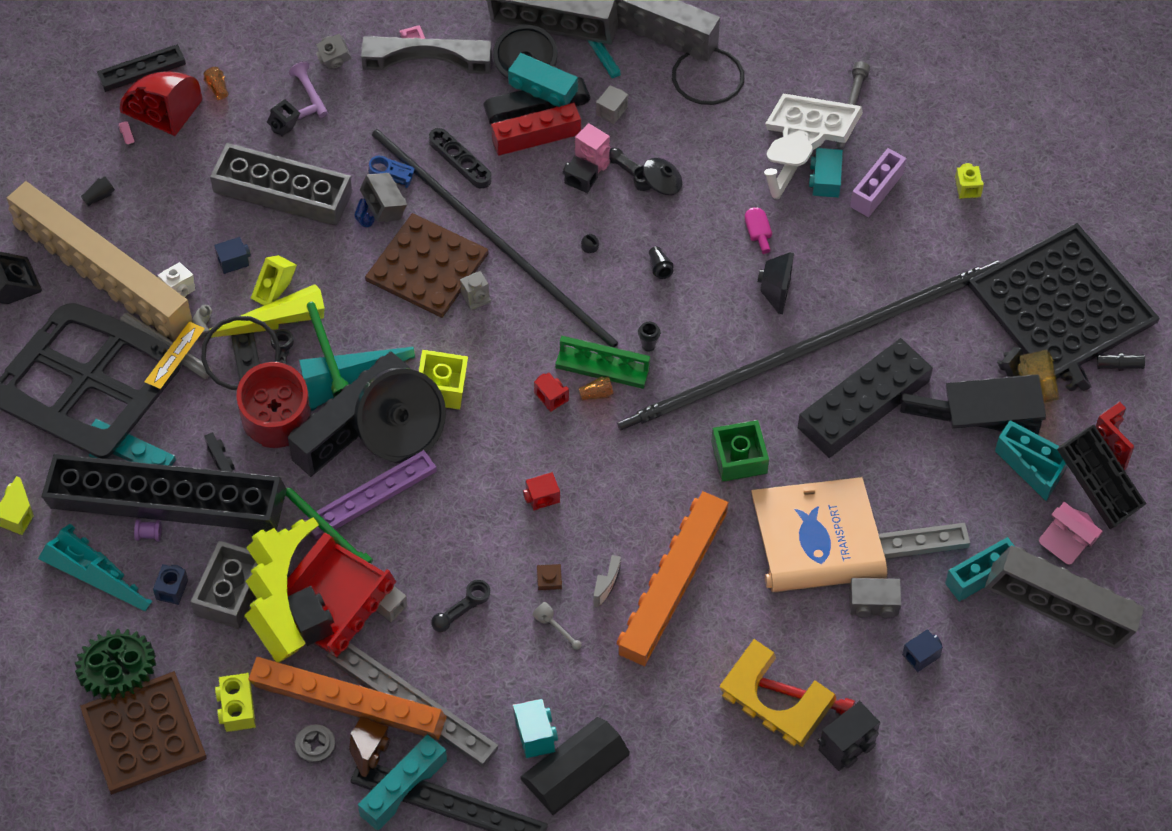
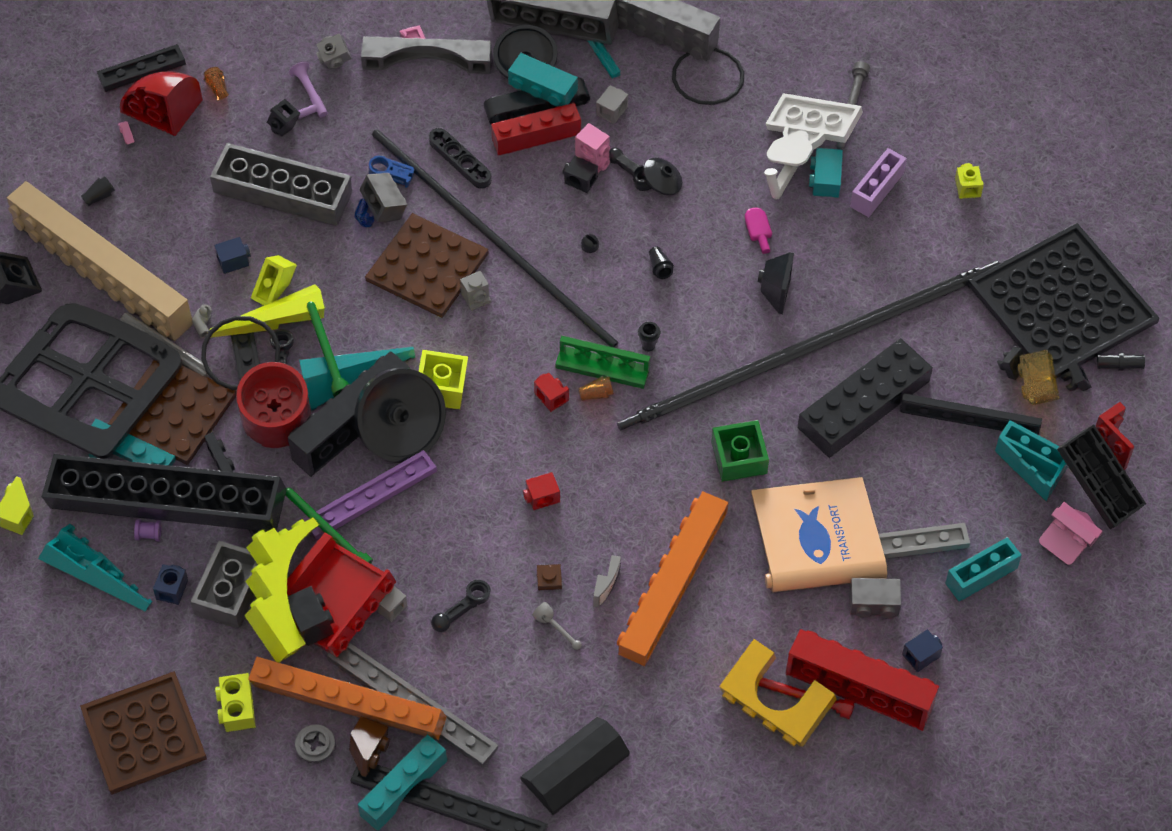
dark green gear [75,629,156,700] -> none
yellow sticker [144,322,205,389] -> none
white brick [158,262,195,297] -> none
brick [513,699,558,758] -> none
black brick [817,701,880,771] -> none
black tile [945,374,1046,429] -> none
flat silver brick [985,545,1144,649] -> none
none -> reddish brown plate [108,360,237,465]
none -> red brick [785,629,939,731]

